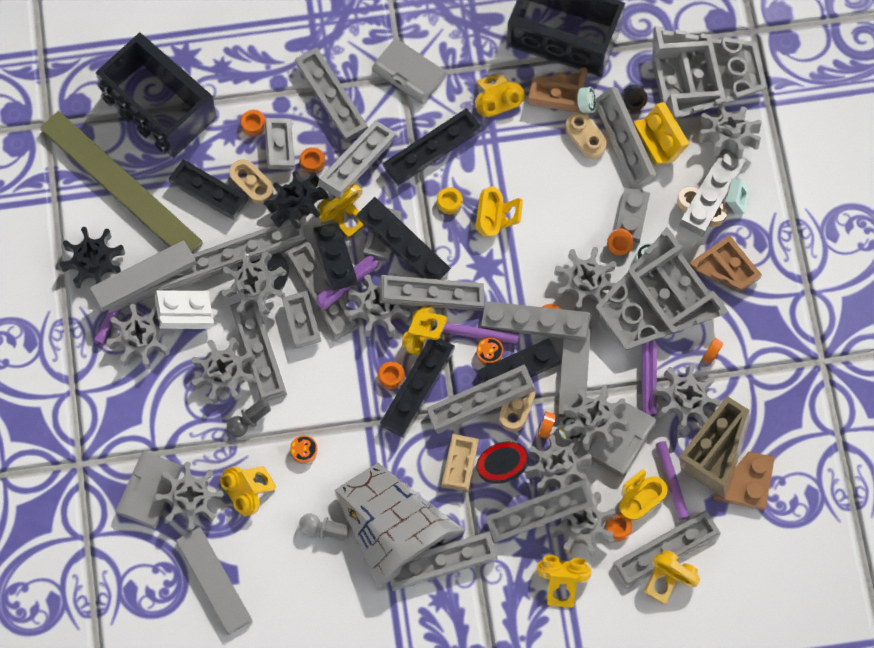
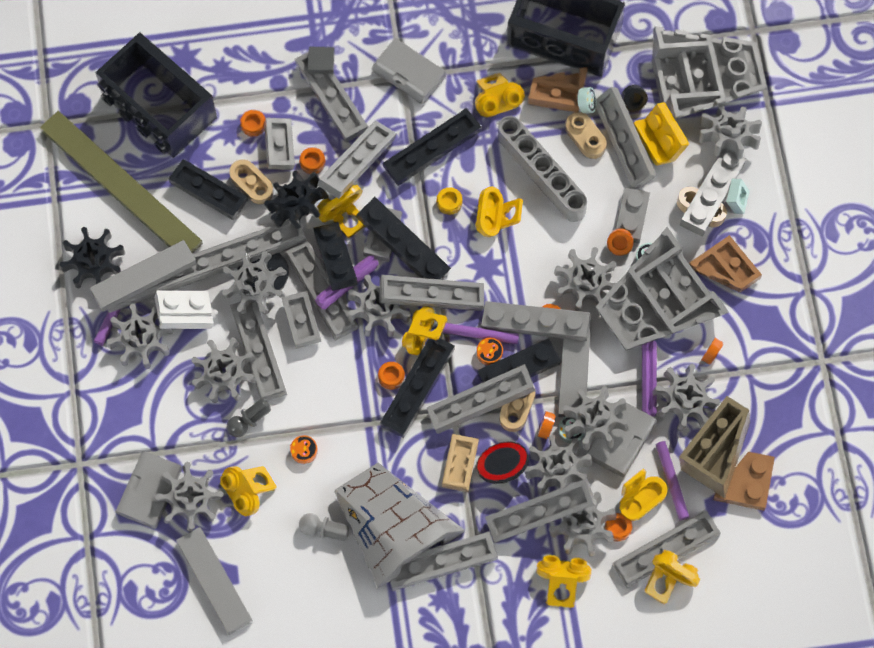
none -> dark grey tile [308,46,335,74]
none -> light grey beam [498,116,587,222]

